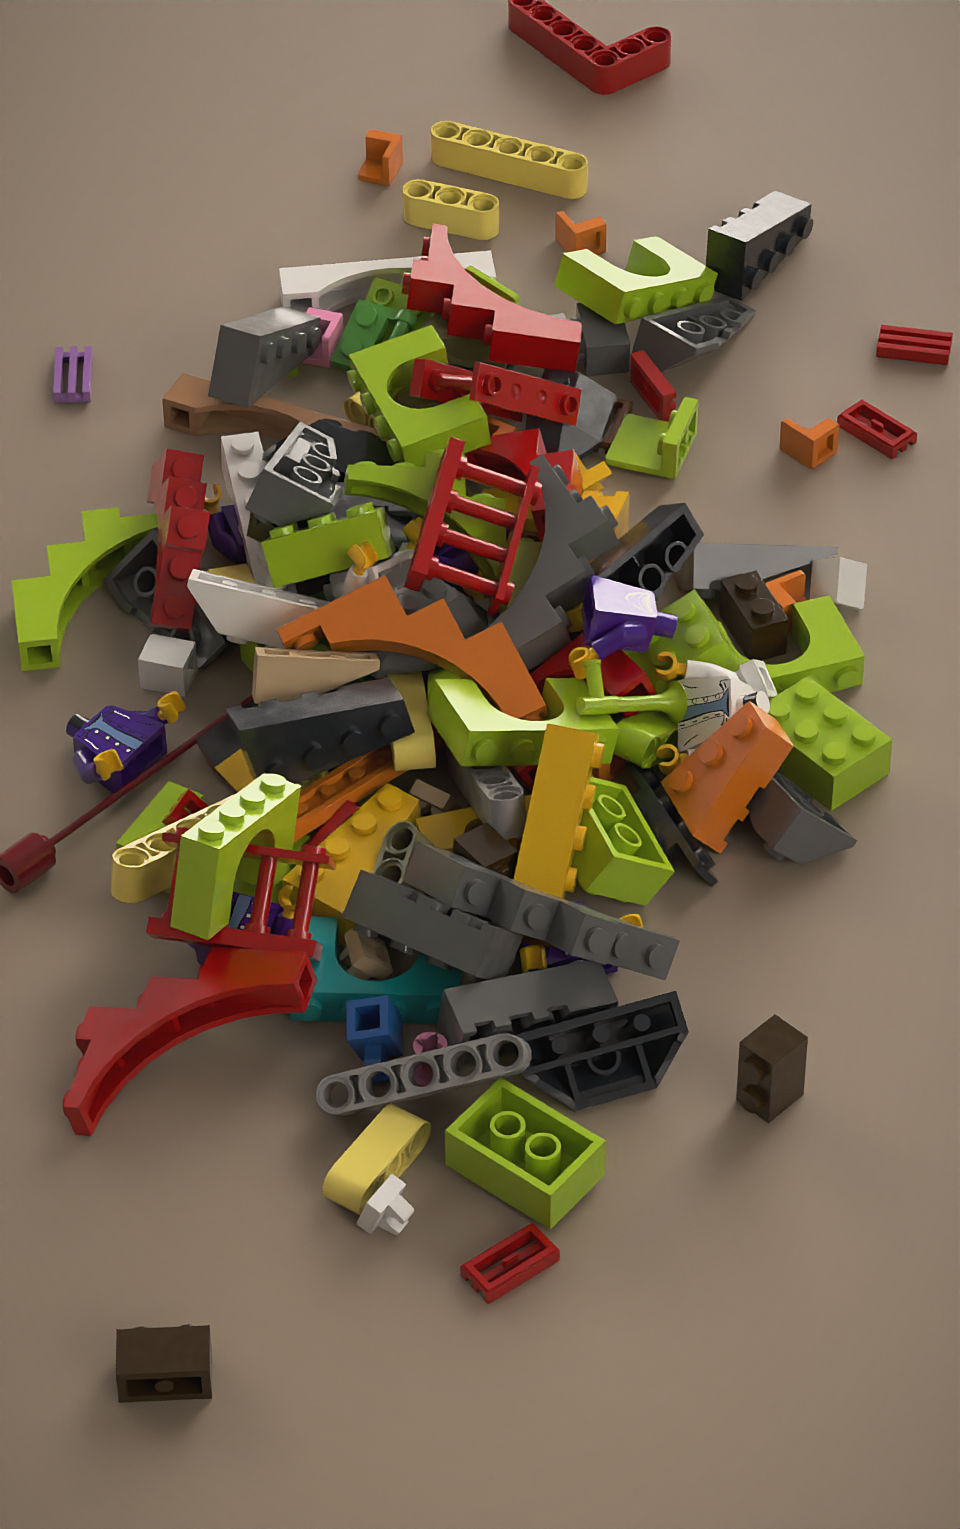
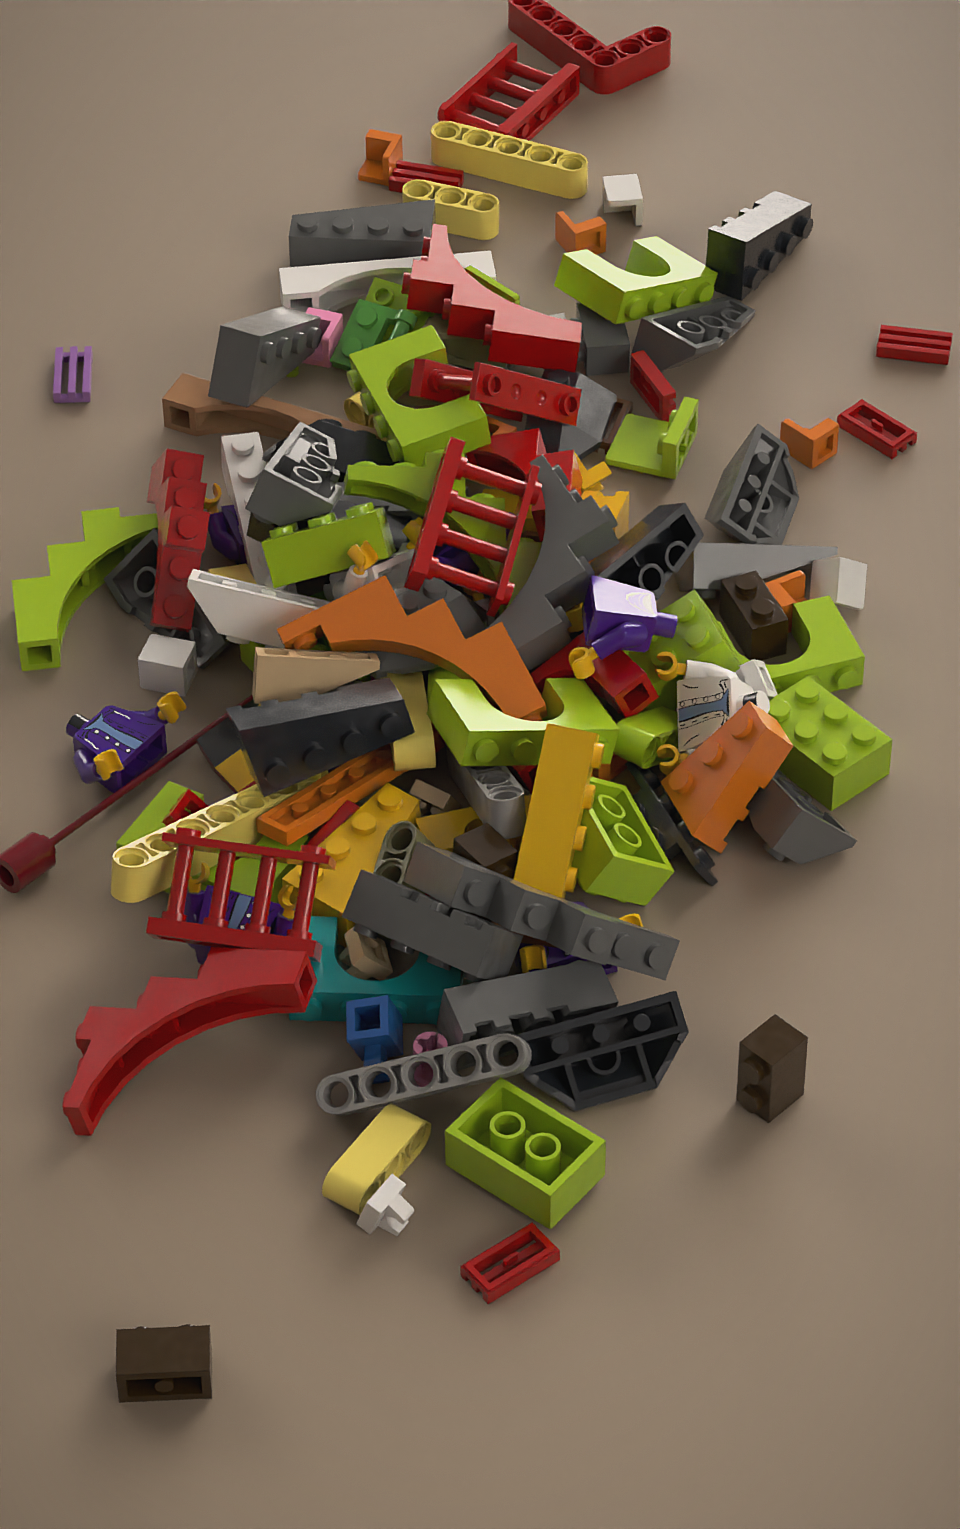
lime arch [170,773,301,940] -> none
lime piece [576,659,687,723] -> none
none -> dark grey wedge [288,199,436,267]
none -> red tile [388,160,464,193]
none -> red fence [437,42,580,141]
none -> white panel [602,174,643,226]
none -> dark grey wedge [704,424,799,545]

